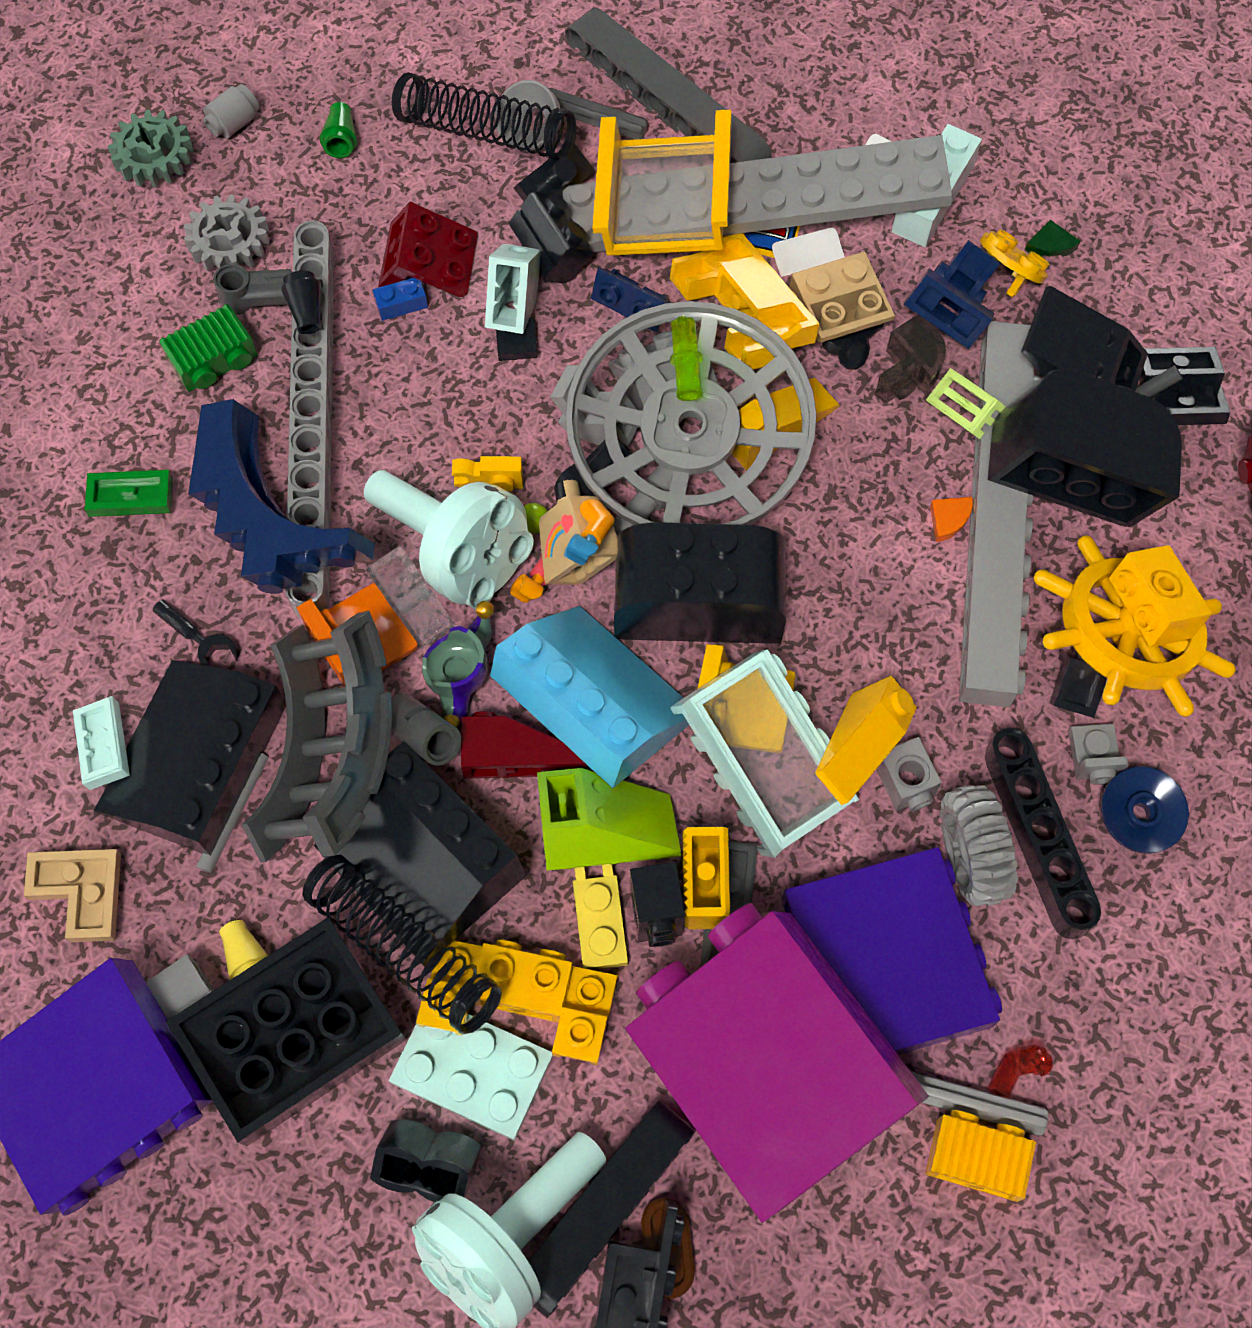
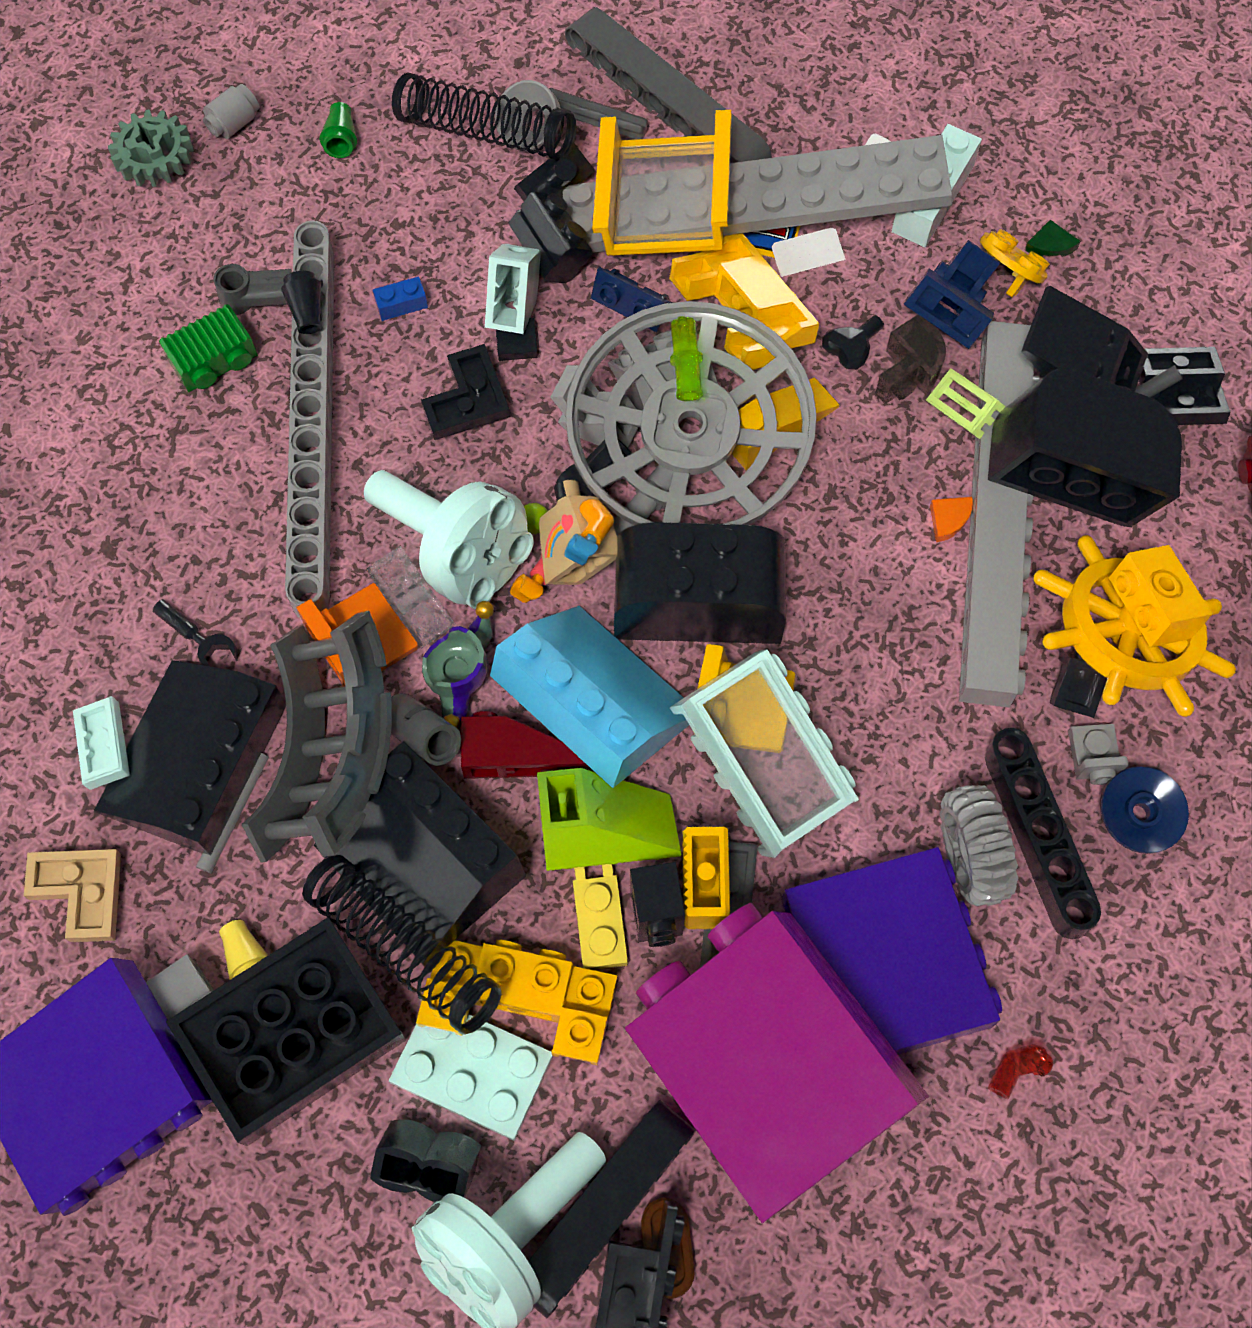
green plate [84,470,173,517] -> none
light grey gear [184,194,270,271] -> none
dark blue arch [188,399,375,594] -> none
dark red bracket [378,201,477,297] -> none
yellow plate [452,456,523,492] -> none
tan slope [789,251,895,343] -> none
yellow slope [815,675,917,805] -> none
light grey brick [876,737,942,811] -> none
light grey axle [911,1071,1048,1136] -> none
yellow brick [925,1110,1036,1202] -> none
none -> black plate [421,344,510,440]

